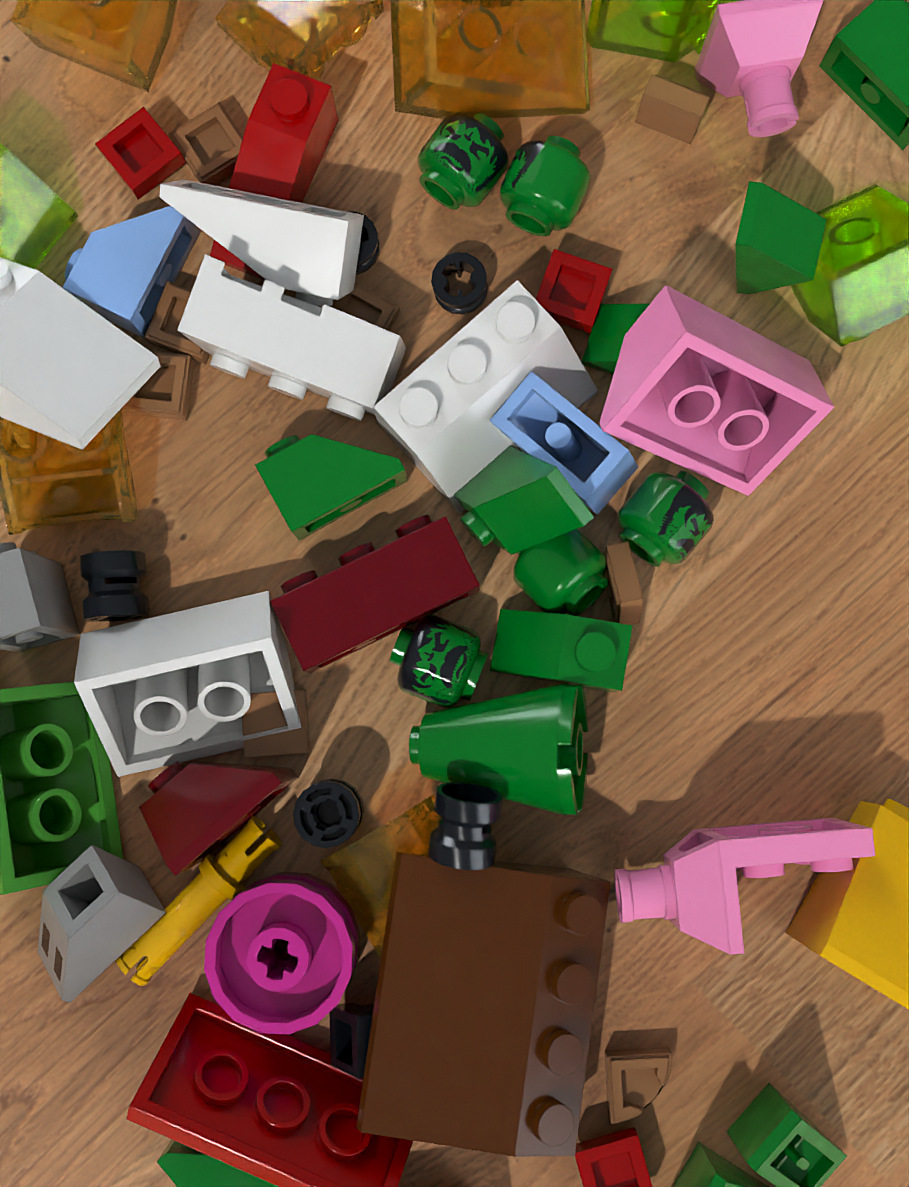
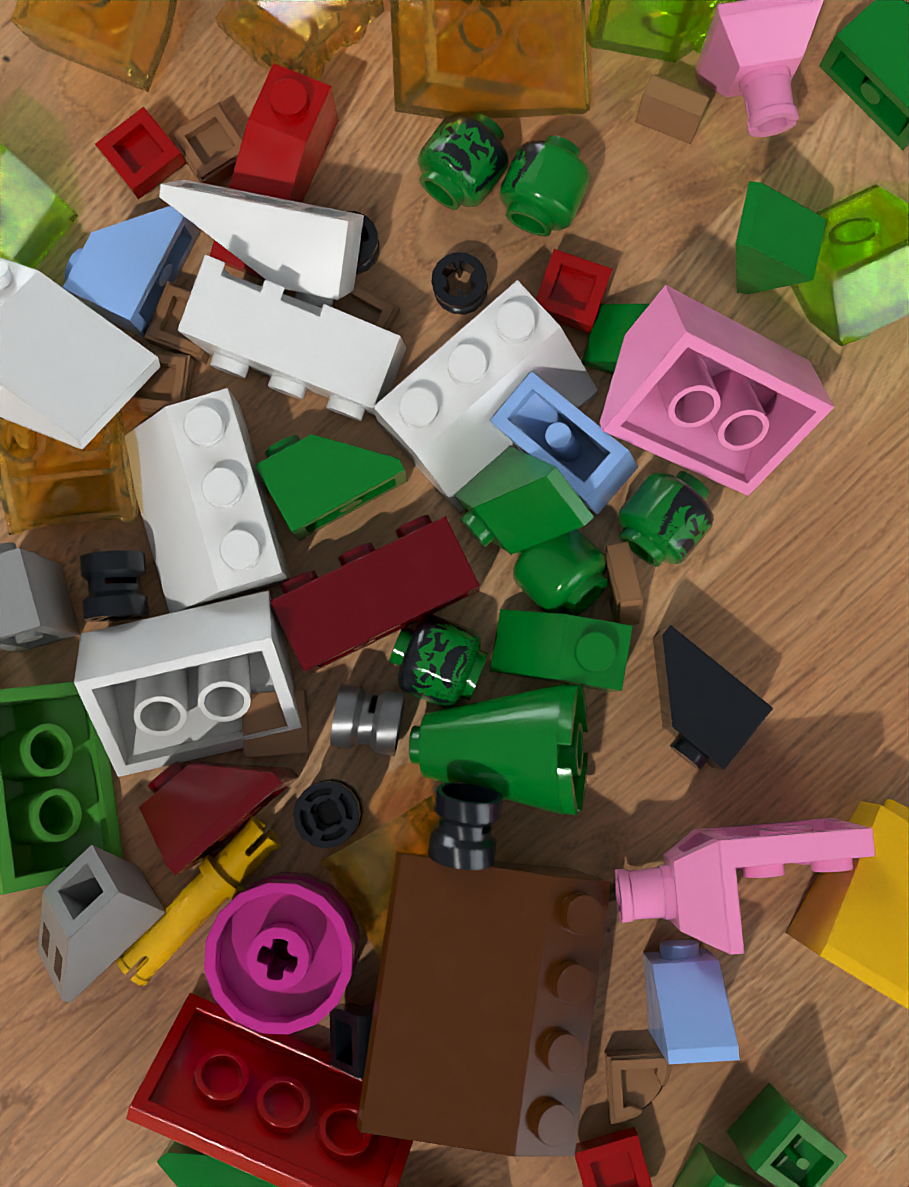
none -> white slope [120,388,291,613]
none -> flat silver wheel [330,683,406,756]
none -> light blue slope [643,939,740,1064]
none -> black slope [653,625,773,770]

